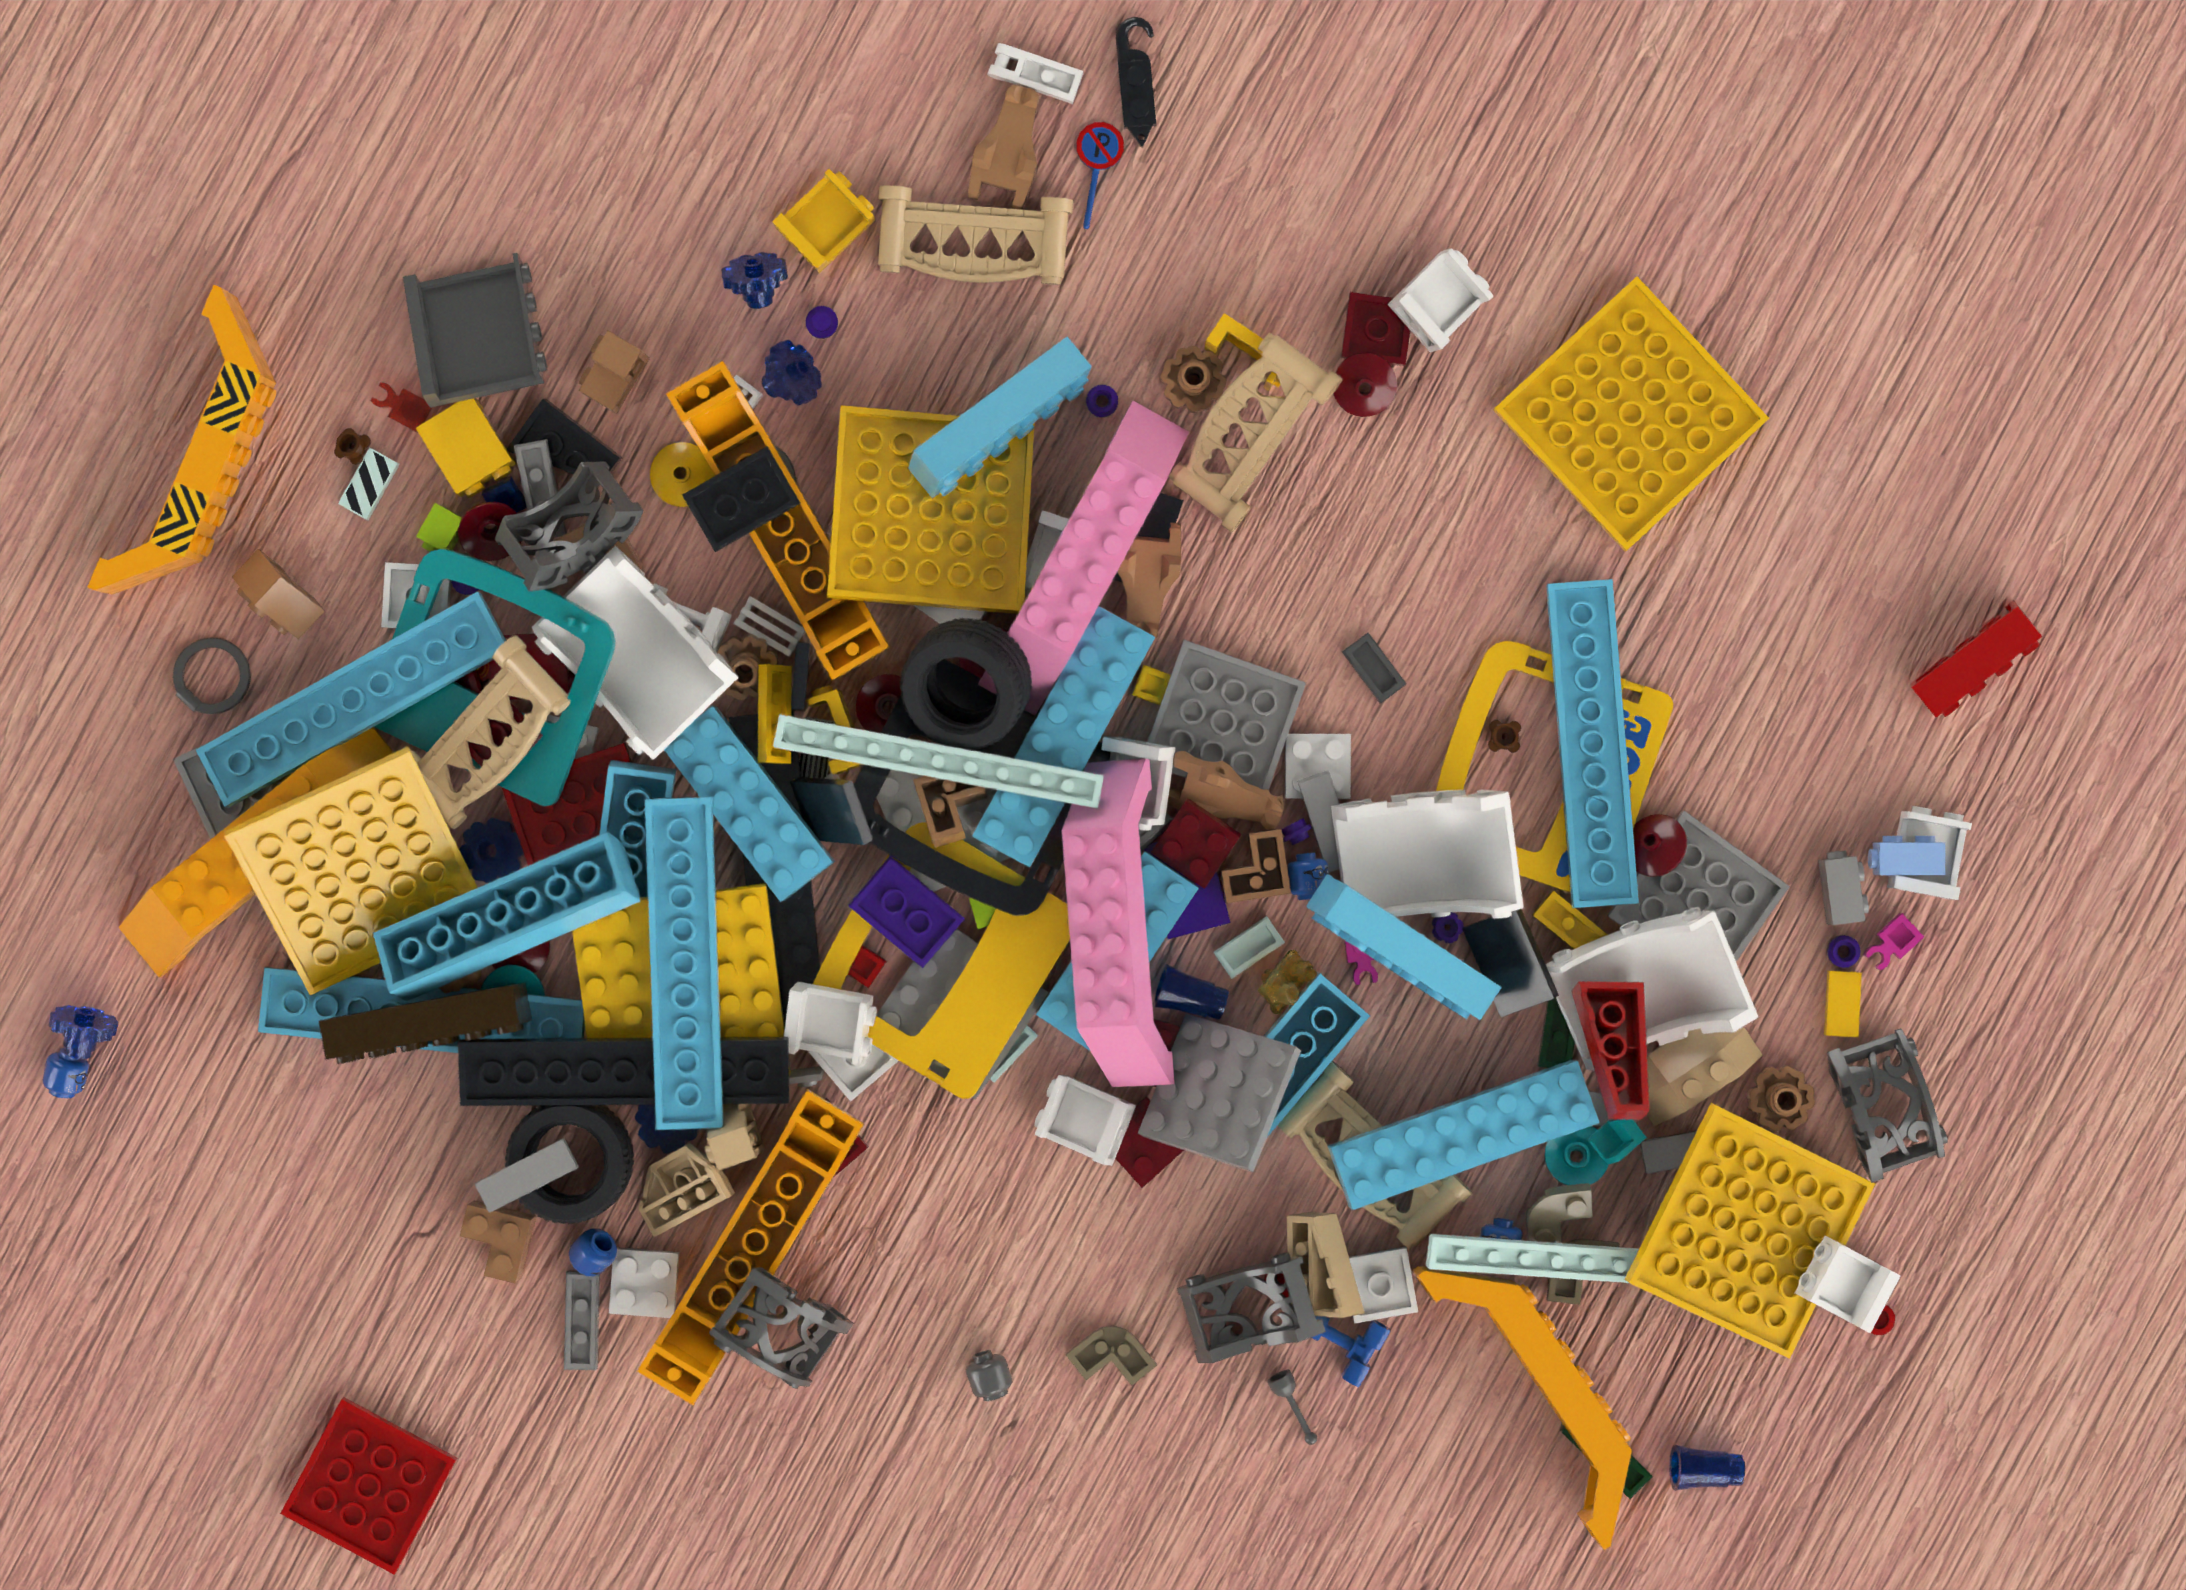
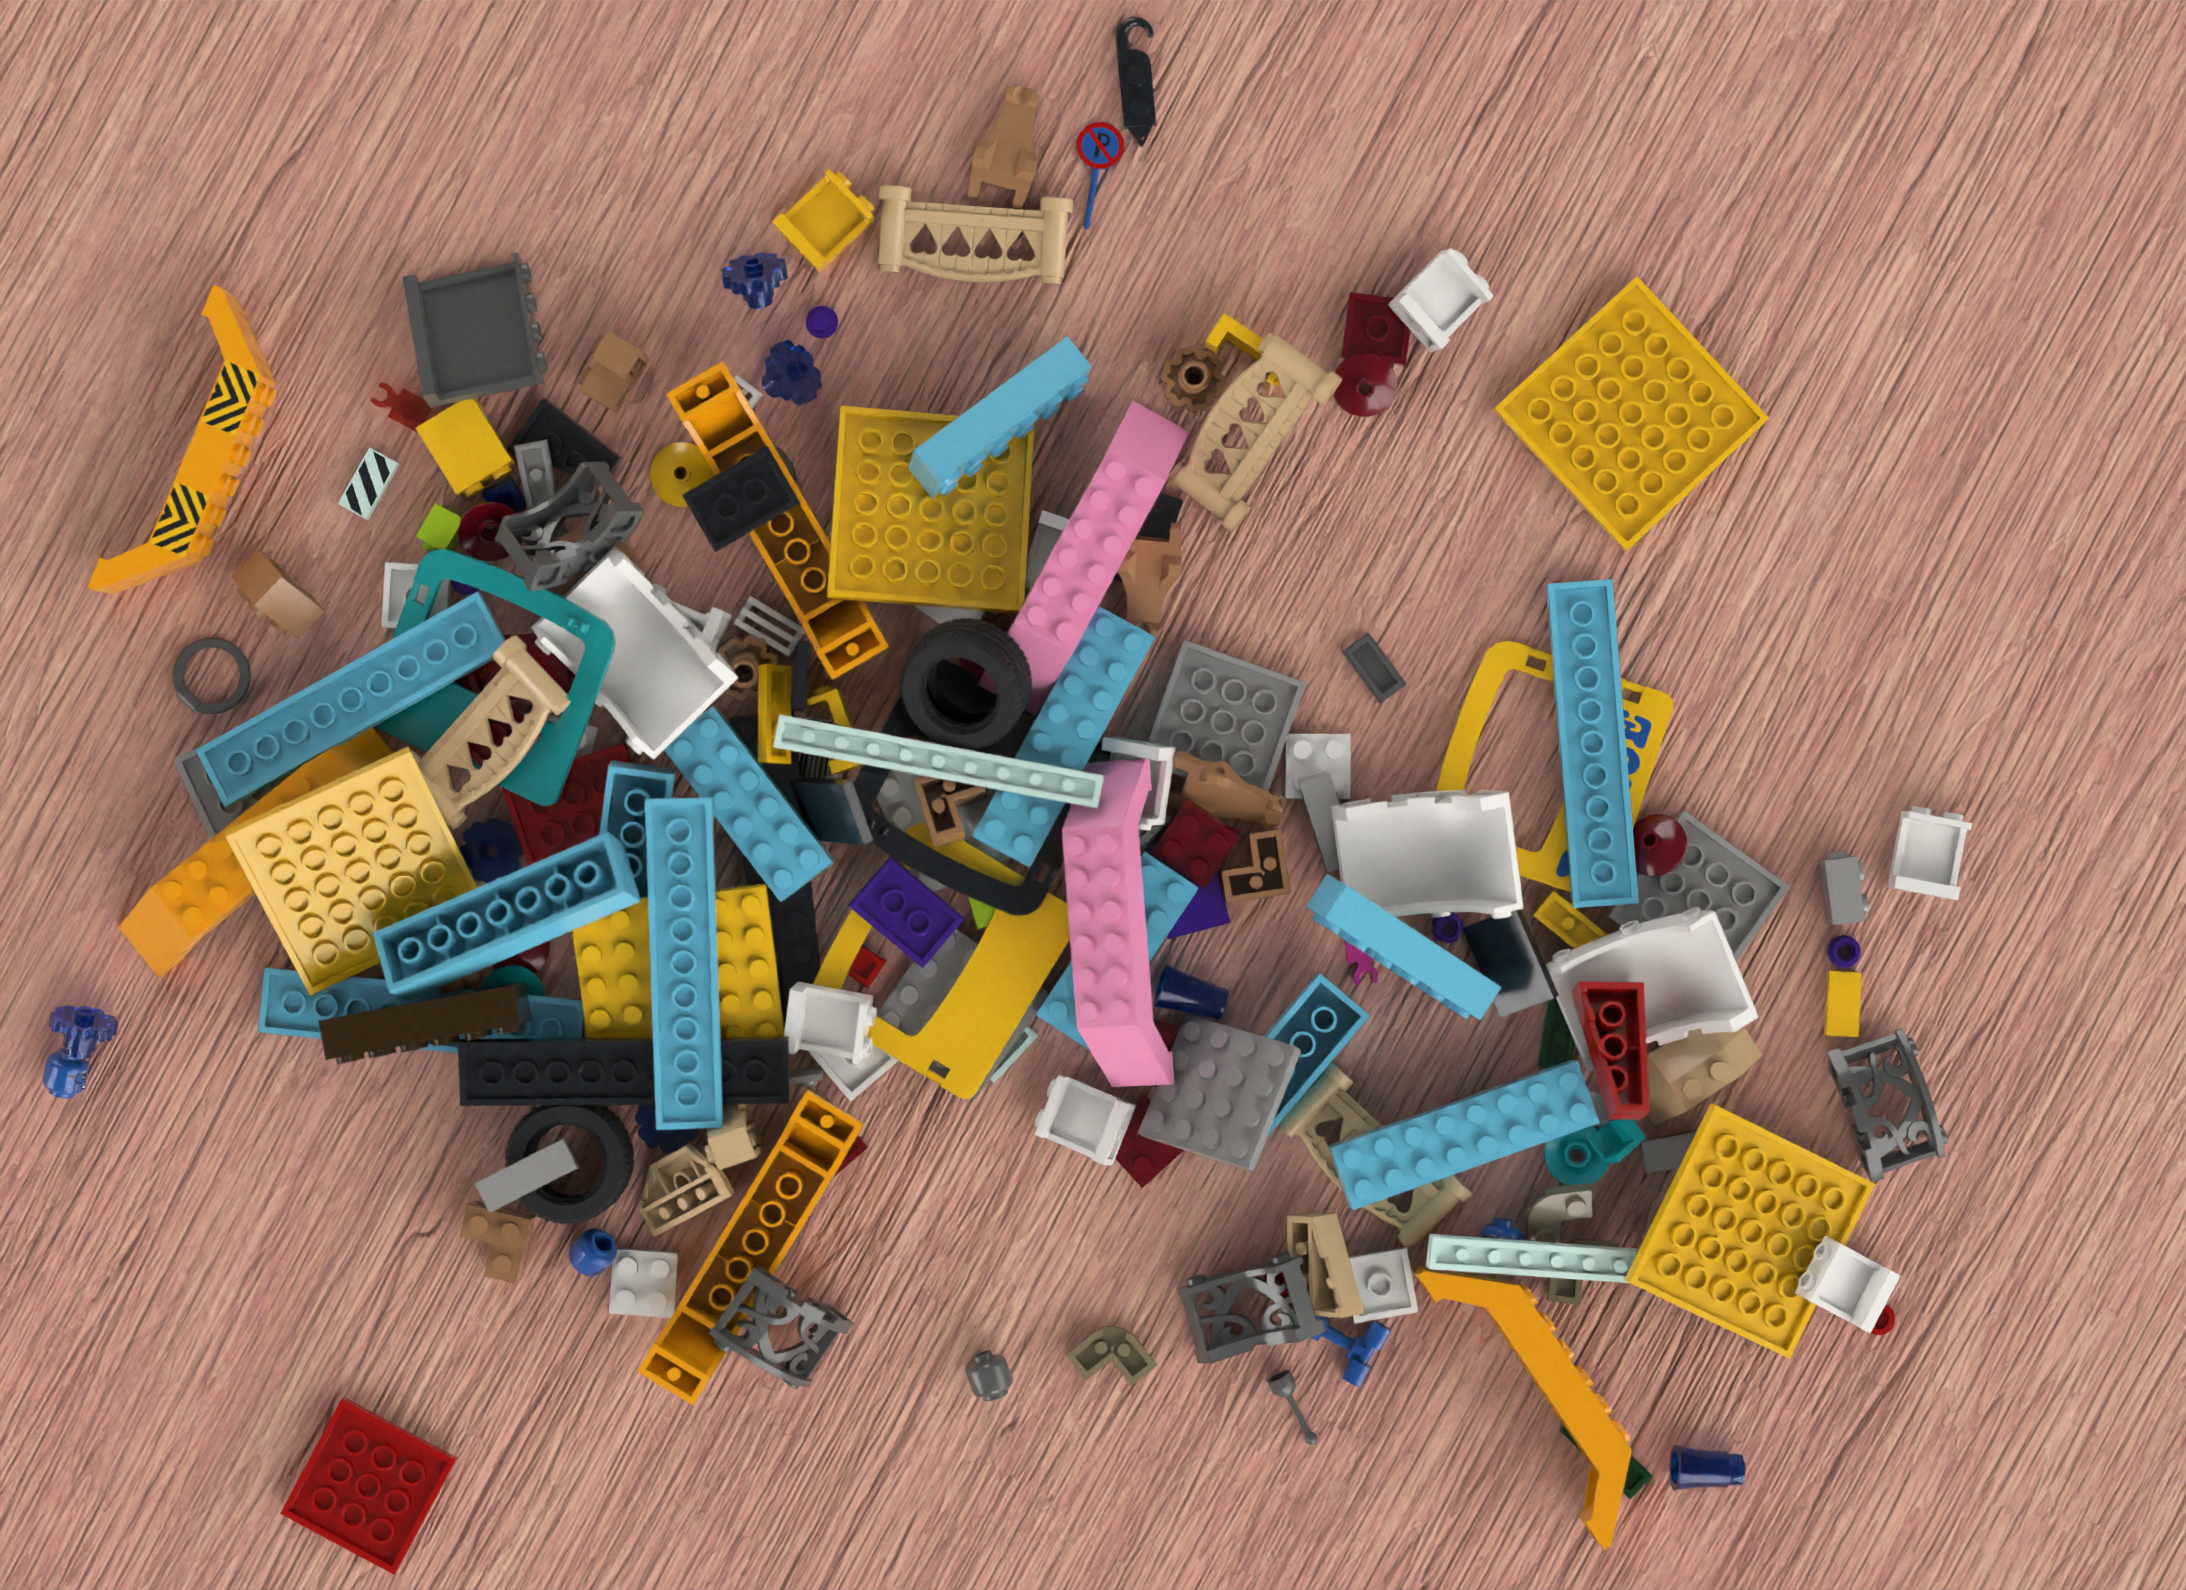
reddish brown plate [334,428,371,465] -> none
light grey tile [564,1271,600,1370] -> none
dark red dish [856,674,902,733] -> none
white plate [987,43,1083,104] -> none
dark purple plate [1086,385,1118,418] -> none
yellow tile [1132,665,1171,705] -> none
light aqua tile [1213,916,1285,979] -> none
clear yellow hips [1258,950,1317,1014] -> none
dark purple plate [1281,818,1312,846] -> none
blue head [1287,852,1329,900] -> none
reddish brown plate [1488,720,1521,753] -> none
medium nougat plant [1747,1065,1815,1131] -> none
dark pink plate [1863,913,1924,970] -> none
light blue brick [1868,836,1945,875] -> none
red wedge [1910,600,2042,717] -> none

